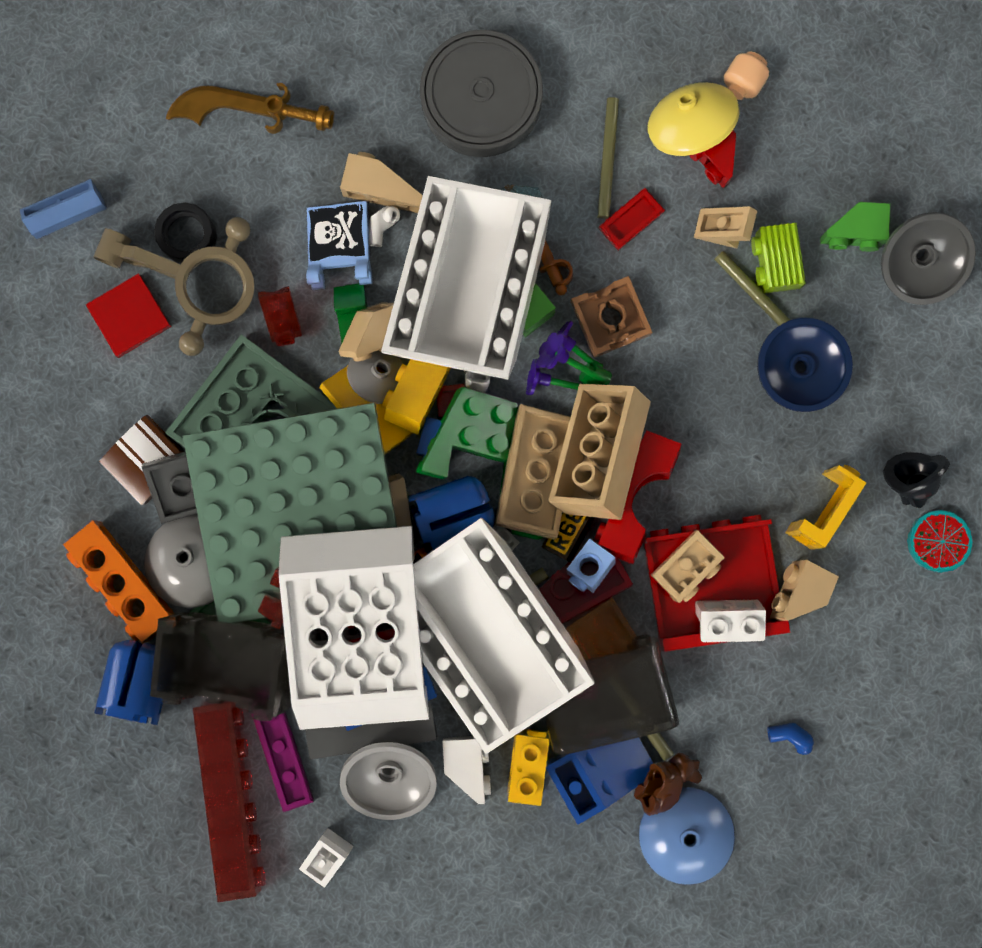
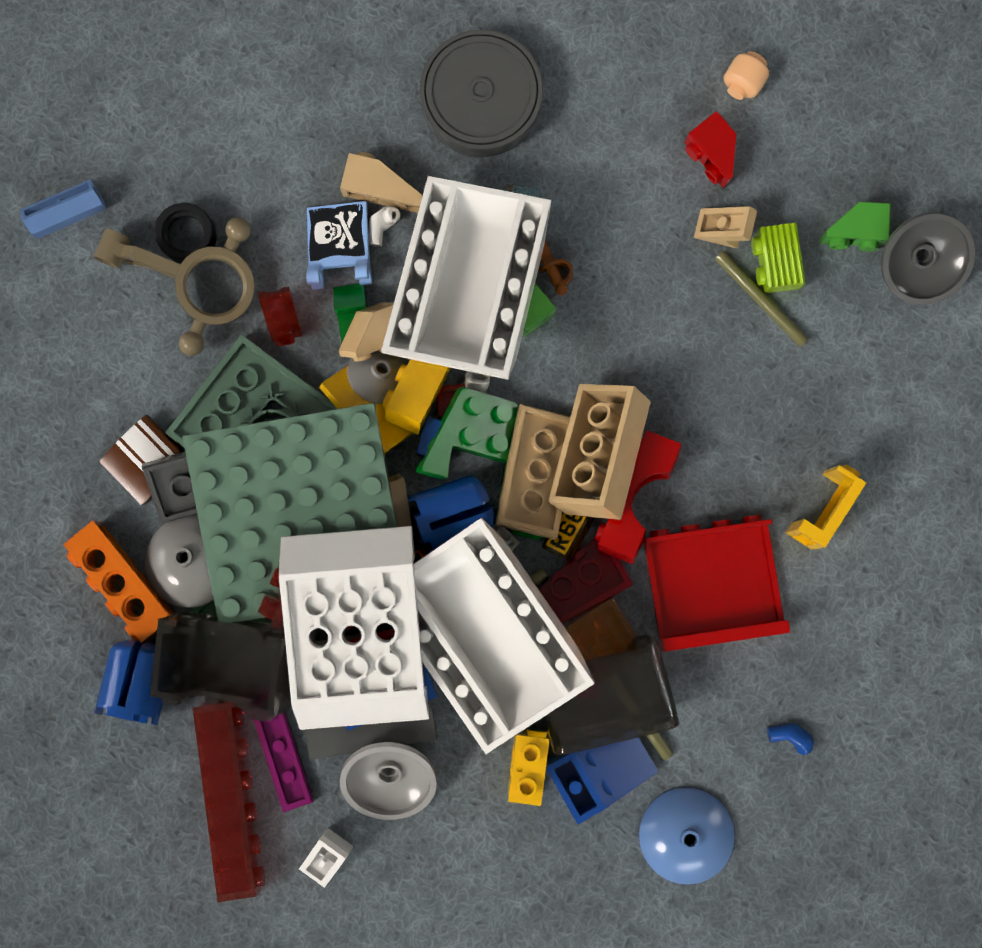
red tile [85,273,171,358] -> none
pearl gold sword [166,83,334,134] -> none
white slope [442,736,491,804] -> none
plant [526,320,612,395] -> none
light blue brick [567,539,616,593] -> none
medium nougat brick [571,276,652,358] -> none
olive bar [597,97,619,219] -> none
red tile [598,188,665,251] -> none
reddish brown animal [634,752,702,816] -> none
light yellow dish [648,82,740,156] -> none
tan bracket [651,530,725,603] -> none
white bracket [695,600,766,642] -> none
dark blue dish [757,318,853,412] -> none
tan slope [770,560,839,621] -> none
black helmet [883,452,950,508] -> none
tile [907,510,973,573] -> none

